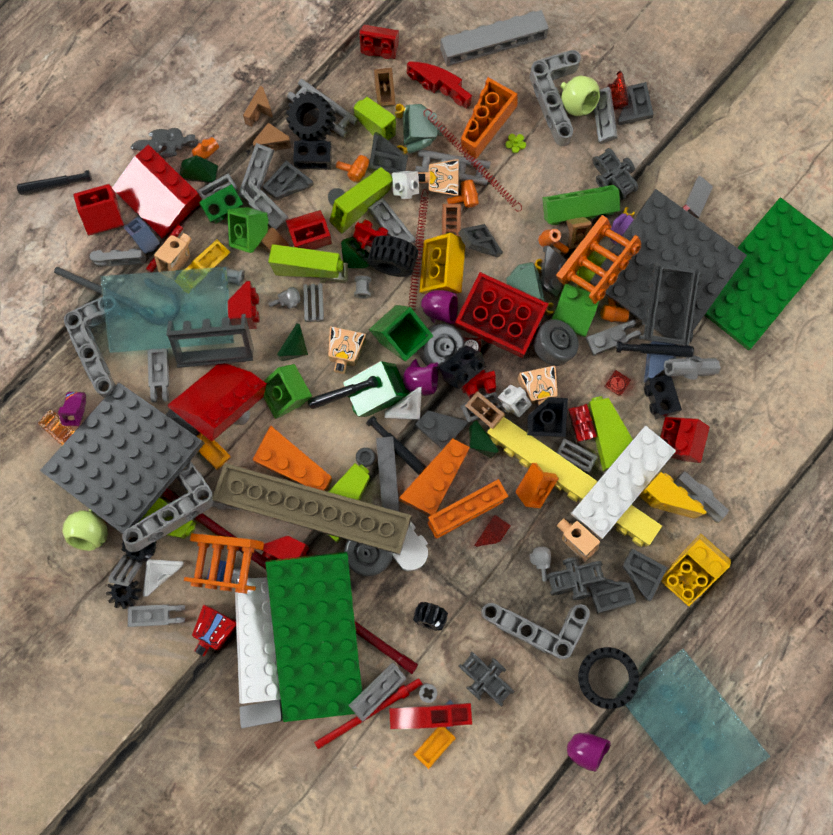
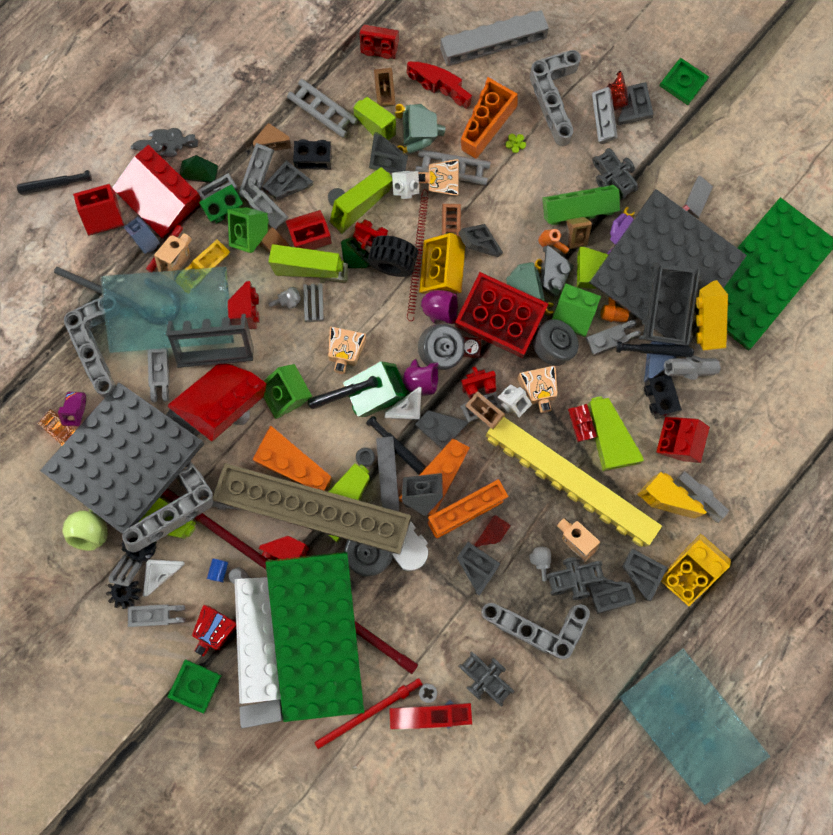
light grey hinge [89,249,146,267] -> none
orange fence [184,533,264,594] -> none
orange piece [192,137,219,159] -> none
light orange tile [196,433,231,471] -> none
light grey bush [222,266,245,286] -> none
medium nougat slope [243,86,273,127] -> none
dark green slope [277,323,308,361] -> none
black tyre [286,92,336,141] -> none
orange piece [336,155,370,183] -> none
light grey tile [348,663,407,722] -> none
light grey bush [354,275,371,299] -> none
light grey tile [368,198,416,244] -> none
green slope [368,305,433,362] -> none
black gear [413,602,448,631] -> none
light orange tile [413,727,456,769] -> none
red piece [424,109,522,212] -> none
black brick [439,345,487,389] -> none
orange piece [447,180,479,208] -> none
dark green slope [469,420,499,459] -> none
orange panel [516,463,559,508] -> none
black slope [527,397,568,437] -> none
orange fence [556,215,641,304] -> none
light grey tile [556,438,598,474] -> none
yellowish green piece [560,75,600,117] -> none
magenta piece [567,732,611,772] -> none
white plate [571,425,676,540] -> none
black tyre [578,647,639,709] -> none
clear red tile [604,370,631,396] -> none
none -> green tile [167,659,222,714]
none -> dark grey slope [402,473,443,517]
none -> dark grey wing [457,541,501,596]
none -> green tile [659,57,709,105]
none -> yellow slope [696,280,728,350]

